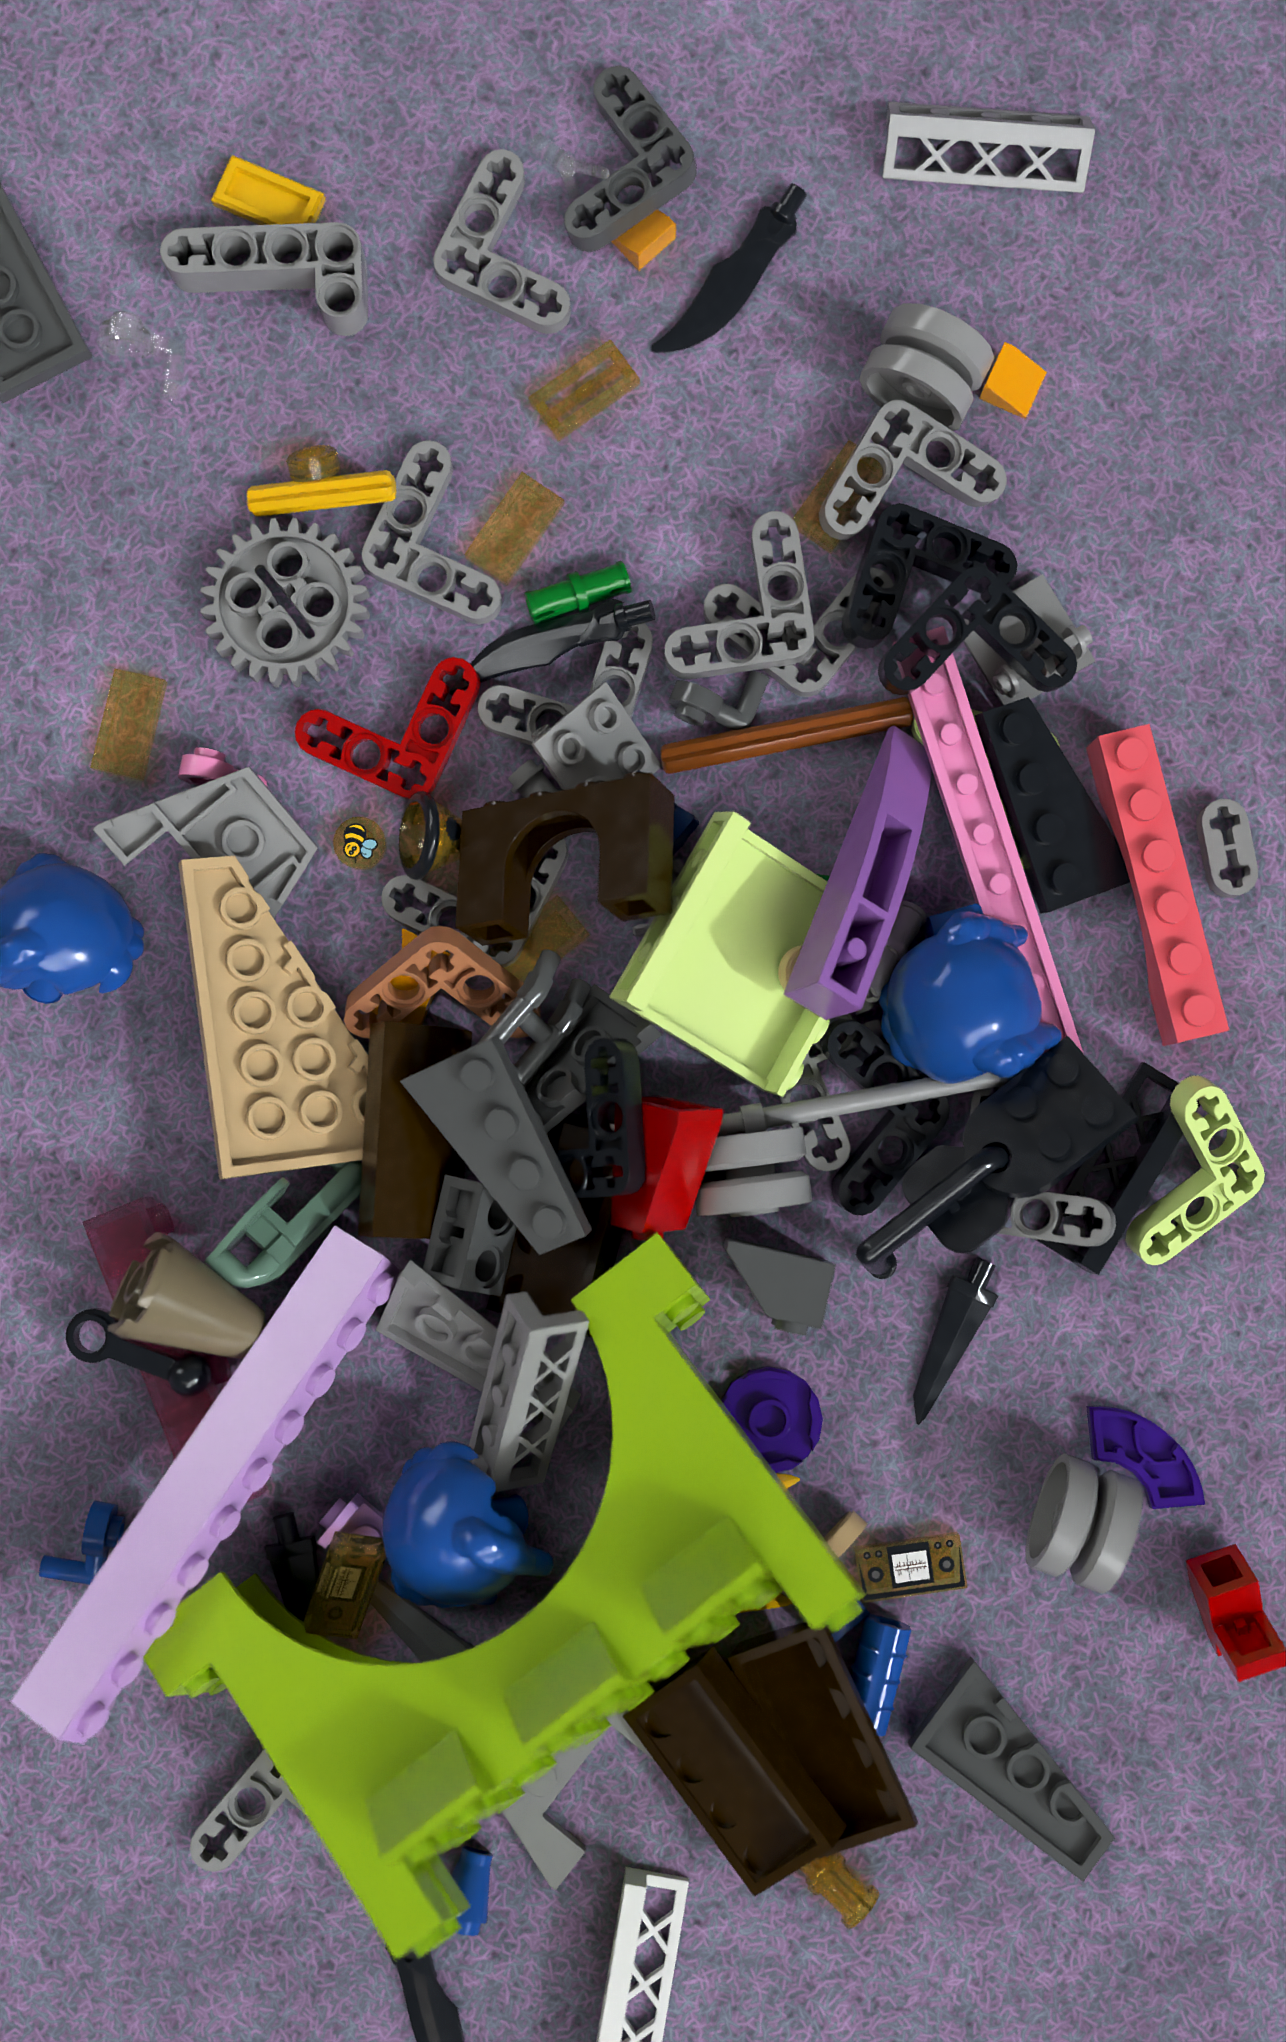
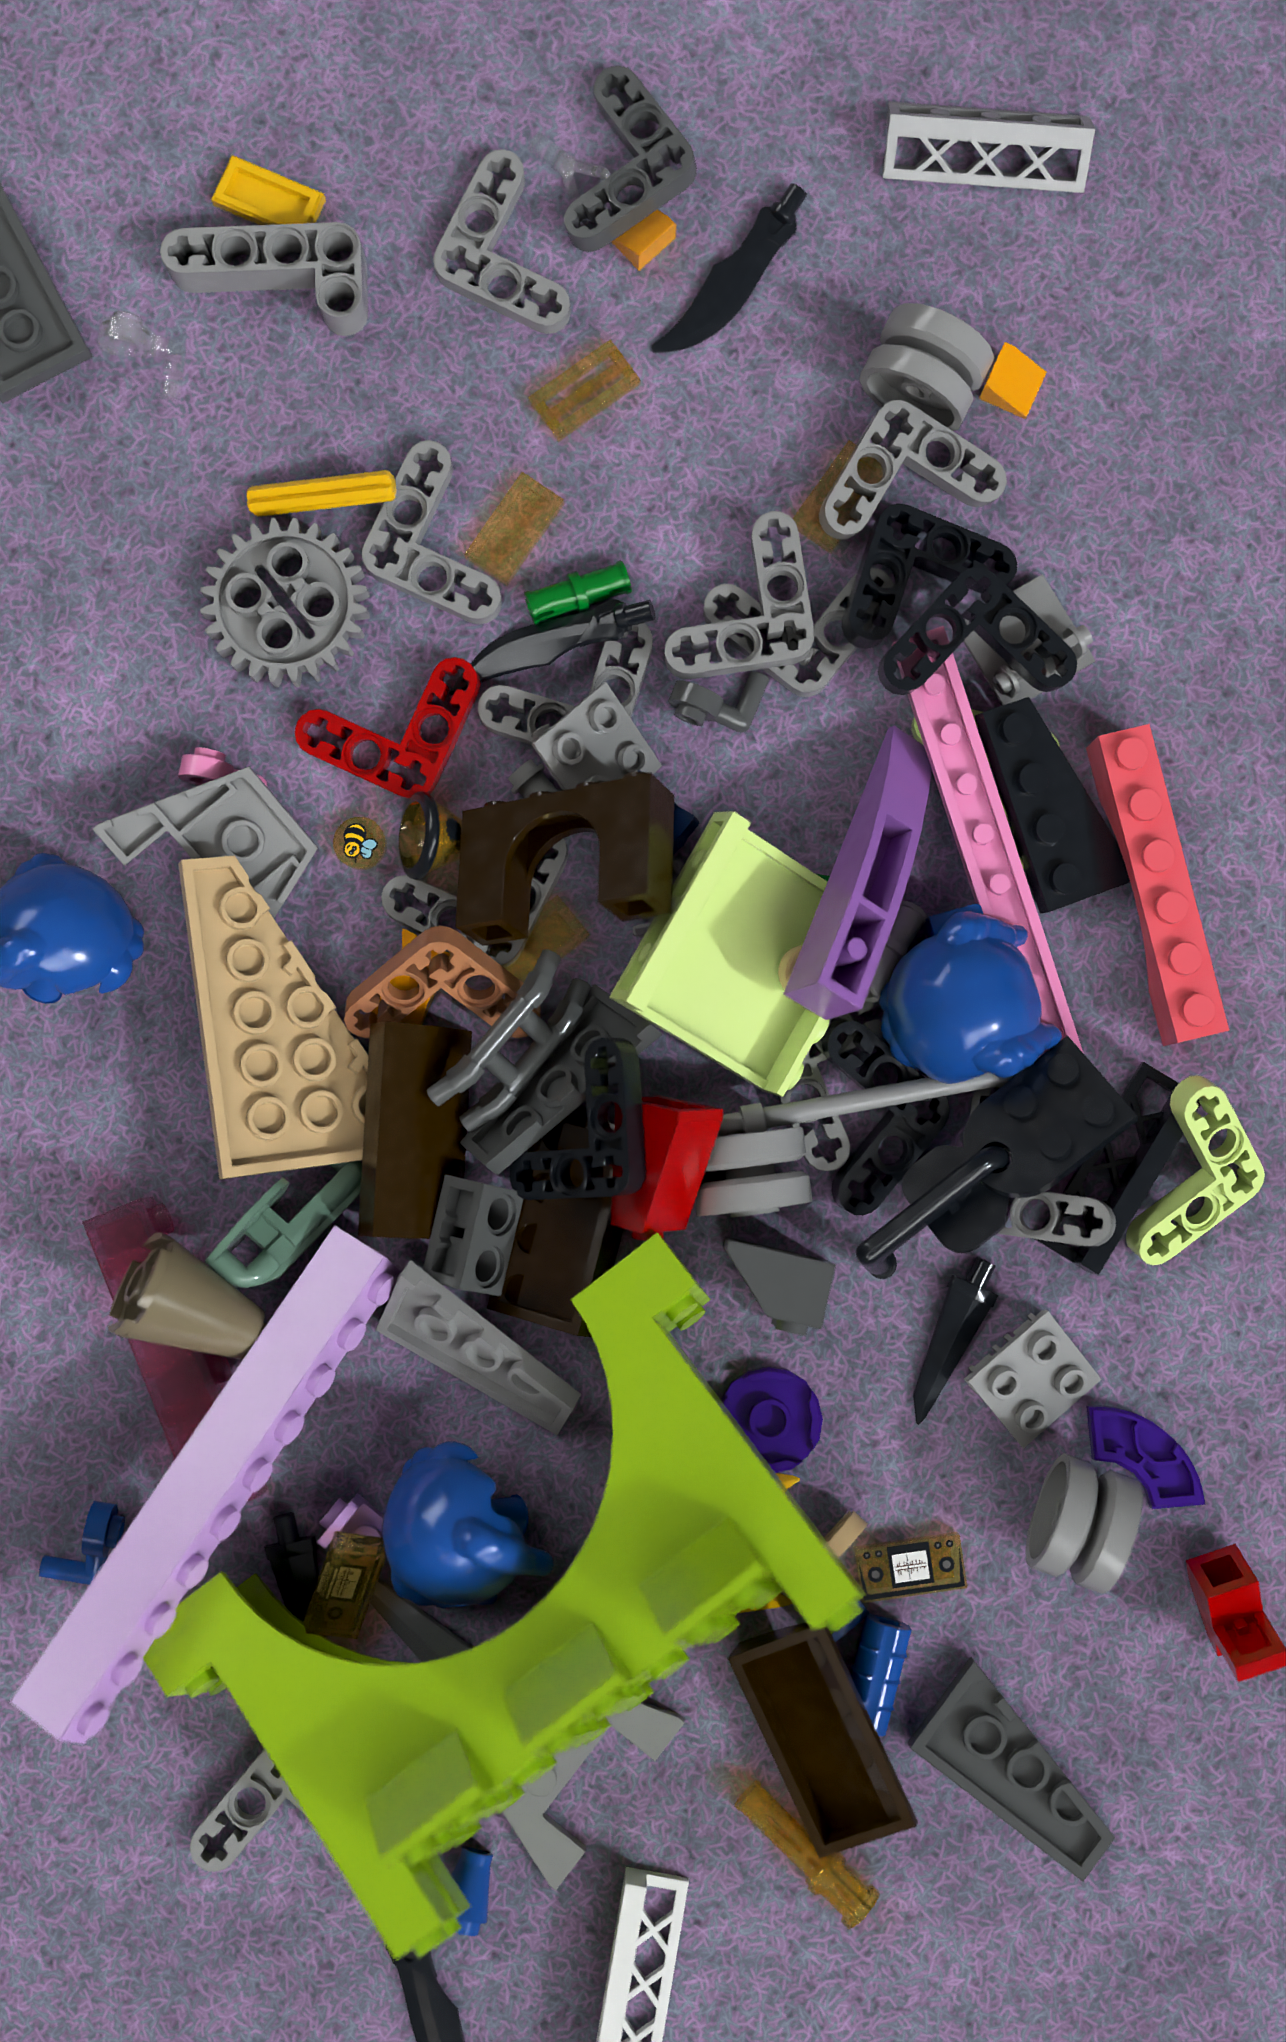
black piece [66,1308,211,1397] -> none
clear yellow tile [90,669,168,781] -> none
clear yellow tile [286,445,341,482] -> none
dark grey wing [400,1035,592,1255] -> none
light grey fence [469,1292,589,1493] -> none
dark brown slope [622,1646,847,1897] -> none
dark orange axle [660,697,913,774] -> none
light grey beam [1196,799,1258,898] -> none
none -> light grey hinge [964,1309,1102,1449]

